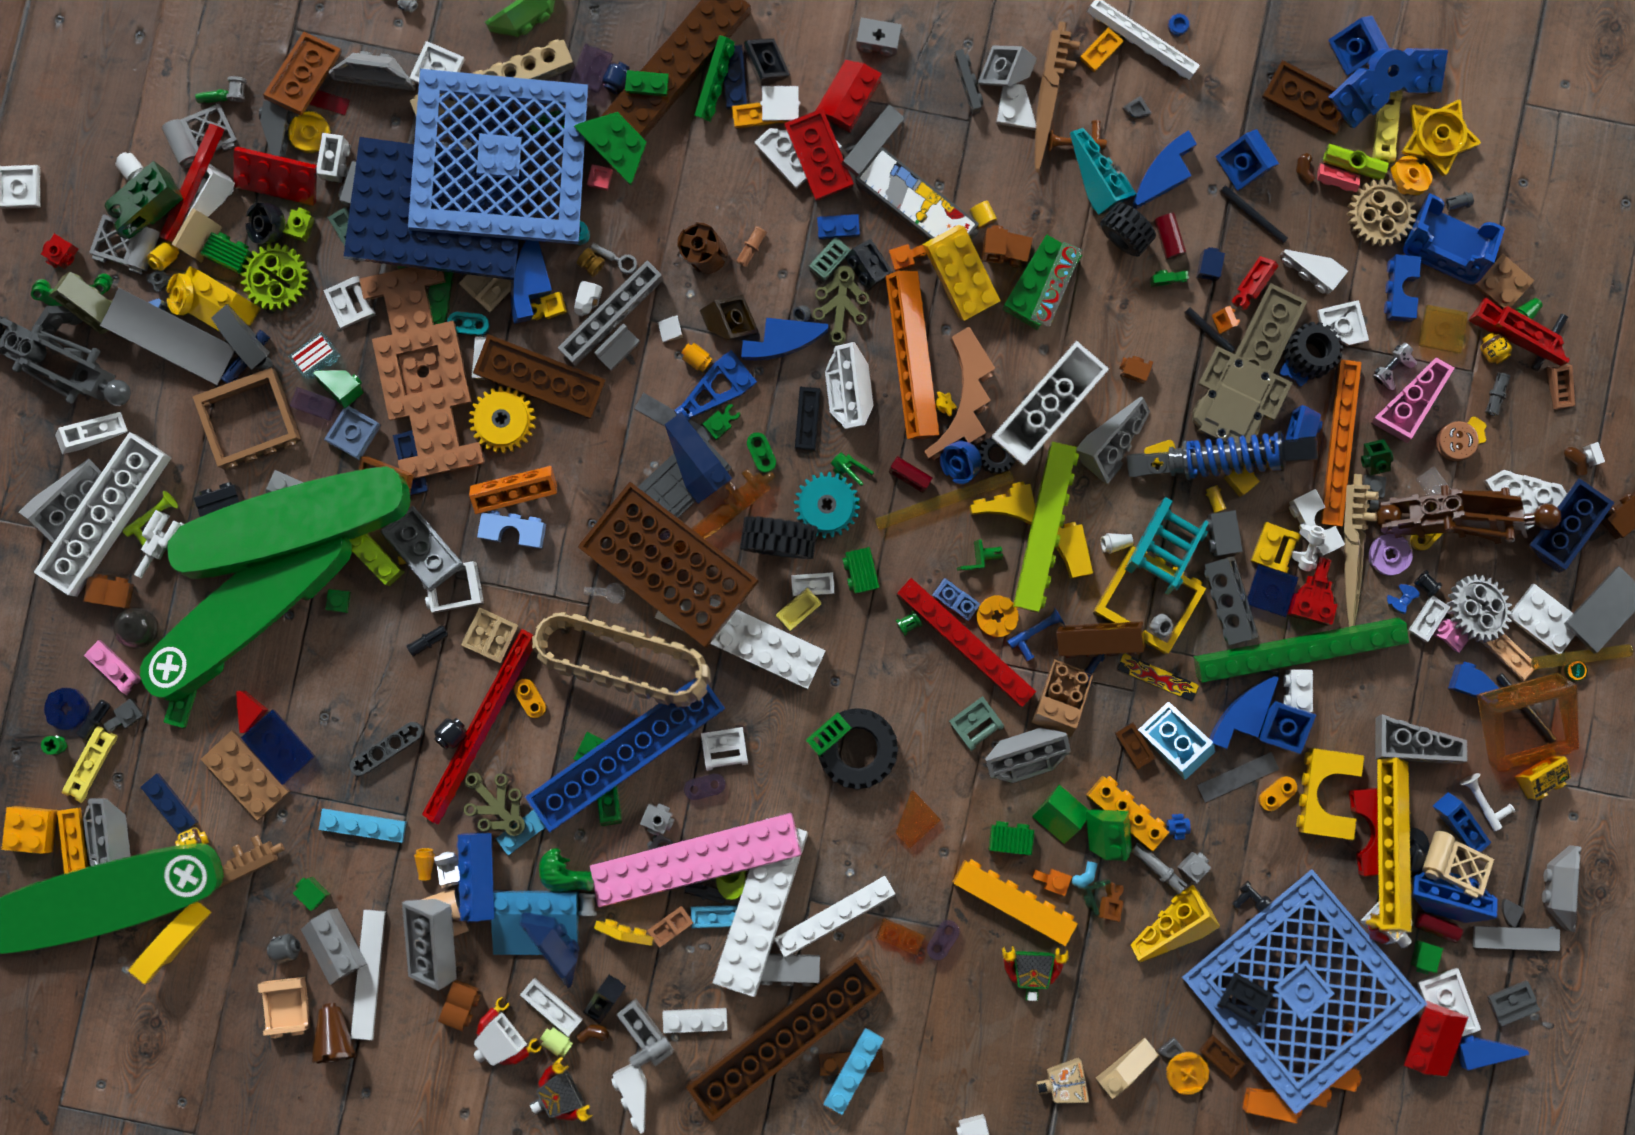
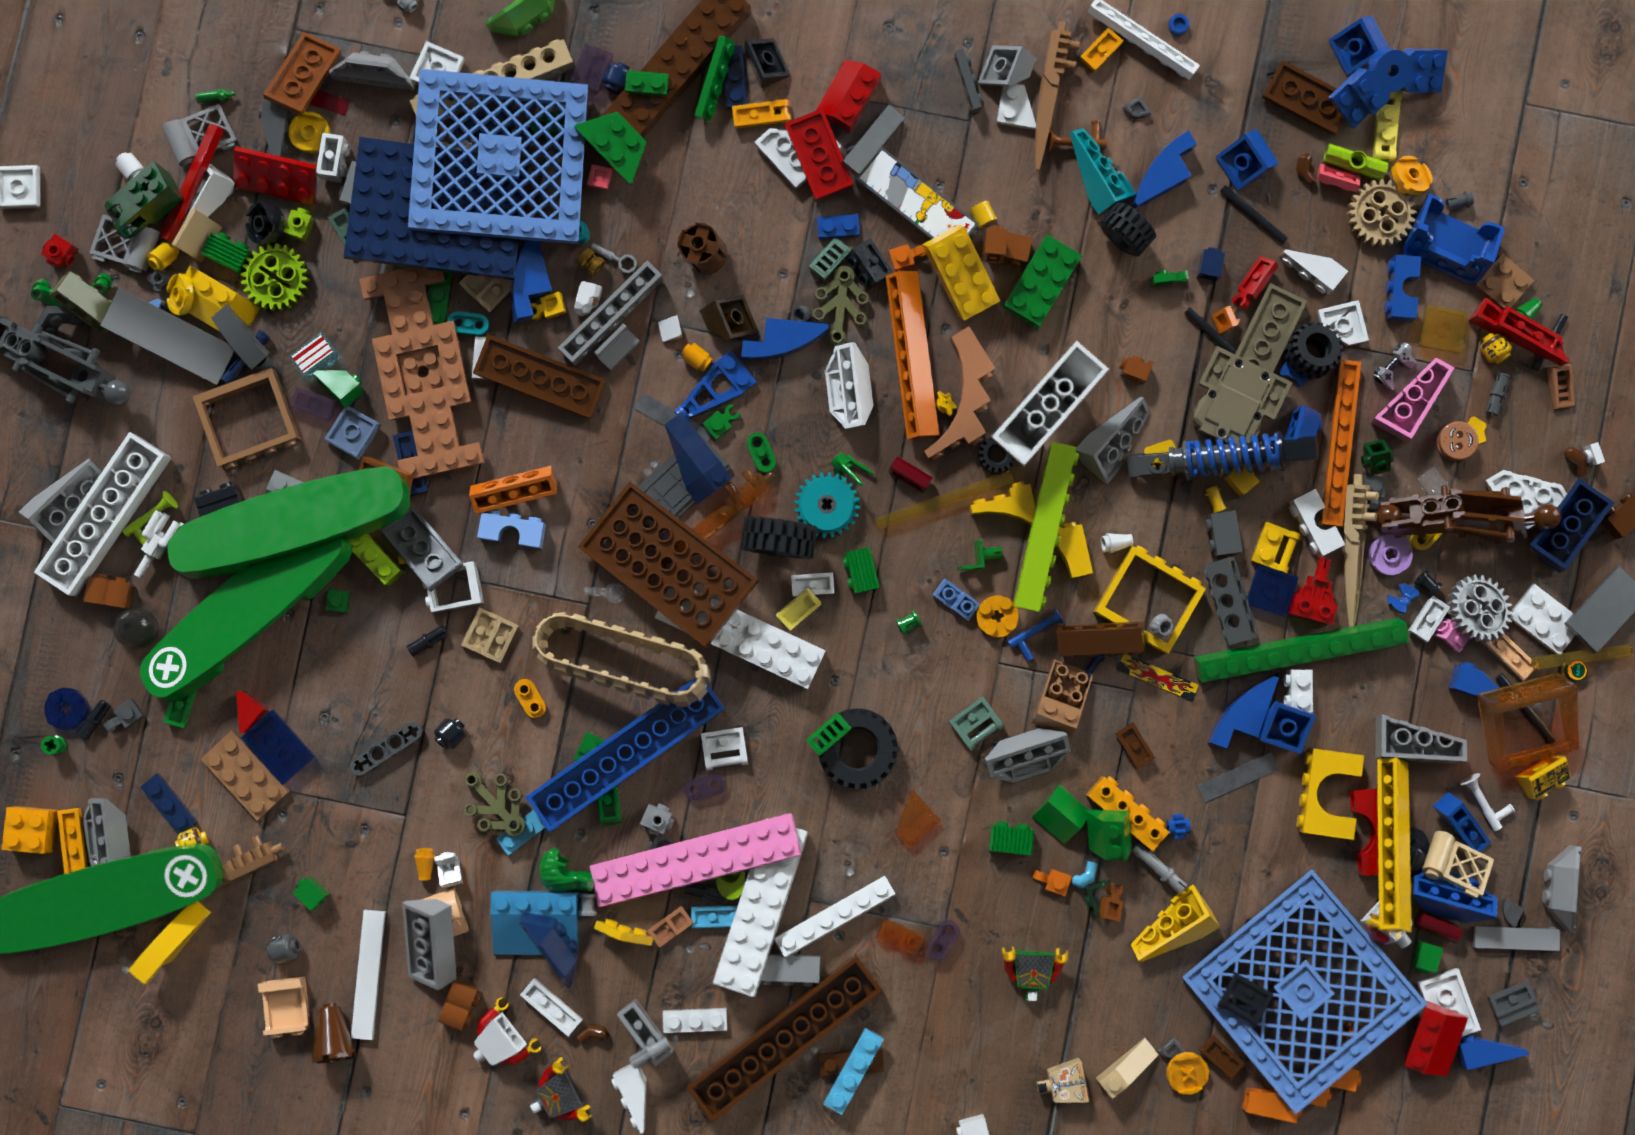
white slope [55,412,128,454] -> none
light yellow plate [62,726,118,803] -> none
bright pink plate [84,640,141,695] -> none
light grey bush [226,76,247,102] -> none
light grey slope [301,908,367,985] -> none
medium azure plate [319,808,407,843] -> none
white plate [323,276,376,329] -> none
red plate [422,629,534,825] -> none
blue slope [457,833,494,922] -> none
yellow gear [469,386,536,453] -> none
yellowish green brick [540,1027,573,1057] -> none
black slope [583,974,626,1024] -> none
nougat axle [736,226,767,267] -> none
white piece [760,86,801,121] -> none
black tile [795,387,820,451] -> none
light grey brick [856,17,901,56] -> none
red brick [896,578,1036,707] -> none
blue cylinder [940,441,982,484] -> none
light orange brick [953,859,1078,946] -> none
clear tile [1030,242,1082,327] -> none
teal fence [1125,497,1209,595] -> none
medium azure slope [1138,702,1216,780] -> none
dark red brick [1154,213,1186,260] -> none
light grey brick [1177,852,1211,883] -> none
black piece [1232,881,1271,912] -> none
light orange plate [1258,776,1297,811] -> none
white piece [1292,525,1326,571] -> none
yellow plate [1401,99,1481,177] -> none

